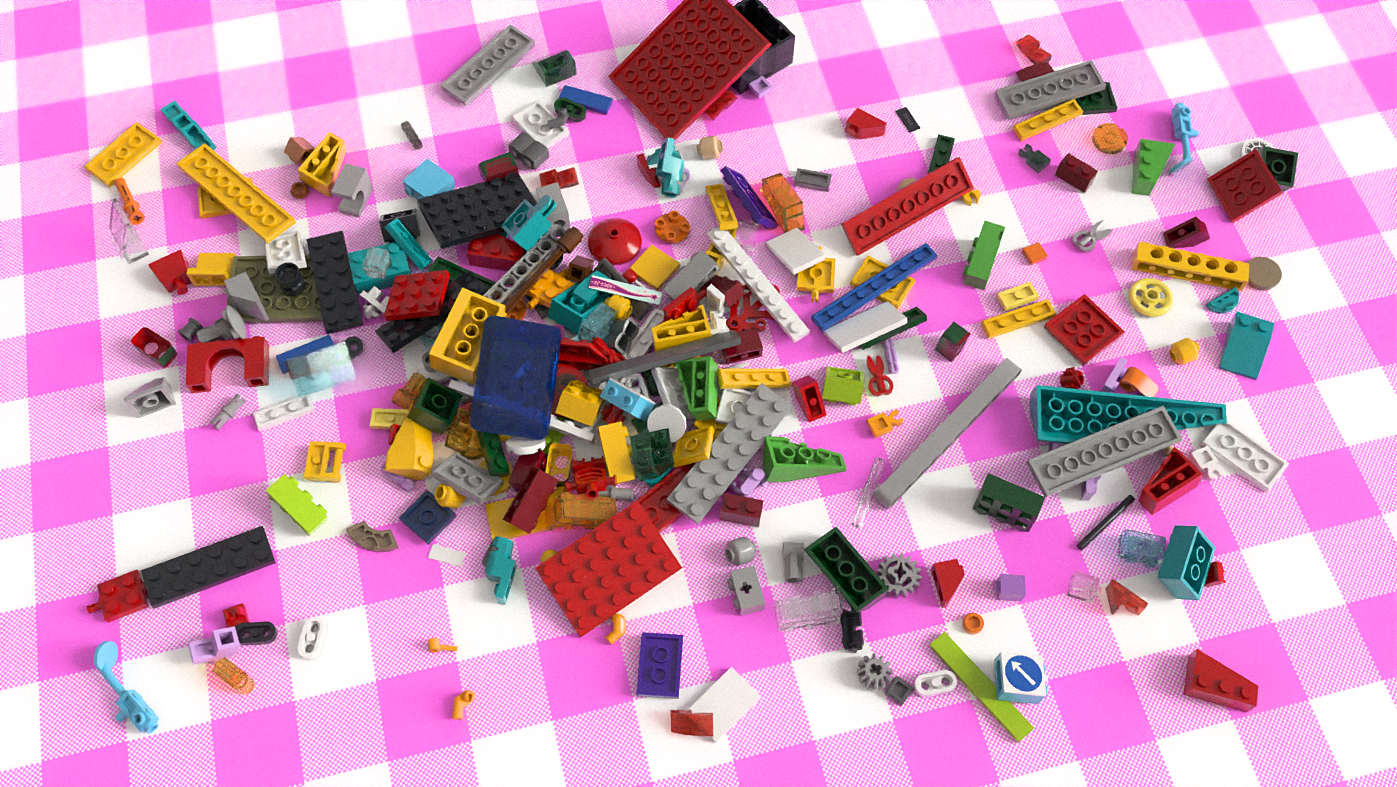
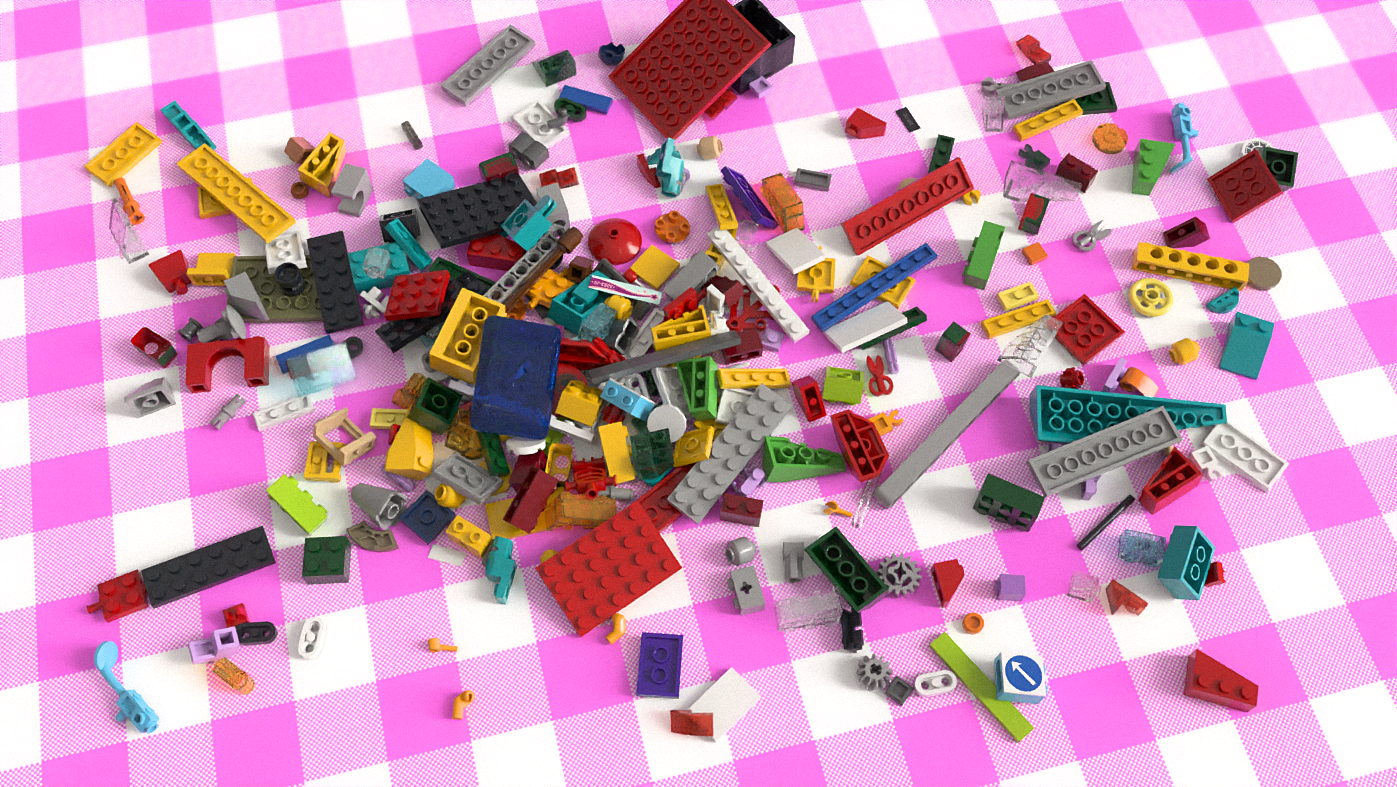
none -> dark green brick [302,536,352,585]
none -> tan window [313,407,376,466]
none -> light grey cone [351,483,407,530]
none -> yellow brick [446,515,492,559]
none -> dark blue hair [598,42,625,66]
none -> lavender plate [761,328,785,352]
none -> light orange hand [823,501,853,518]
none -> red wedge [830,409,889,483]
none -> light grey bar [981,77,1013,95]
none -> clear slope [982,94,1004,132]
none -> clear wedge [997,314,1063,378]
none -> clear wedge [1003,160,1082,202]
none -> piece [1018,193,1050,235]

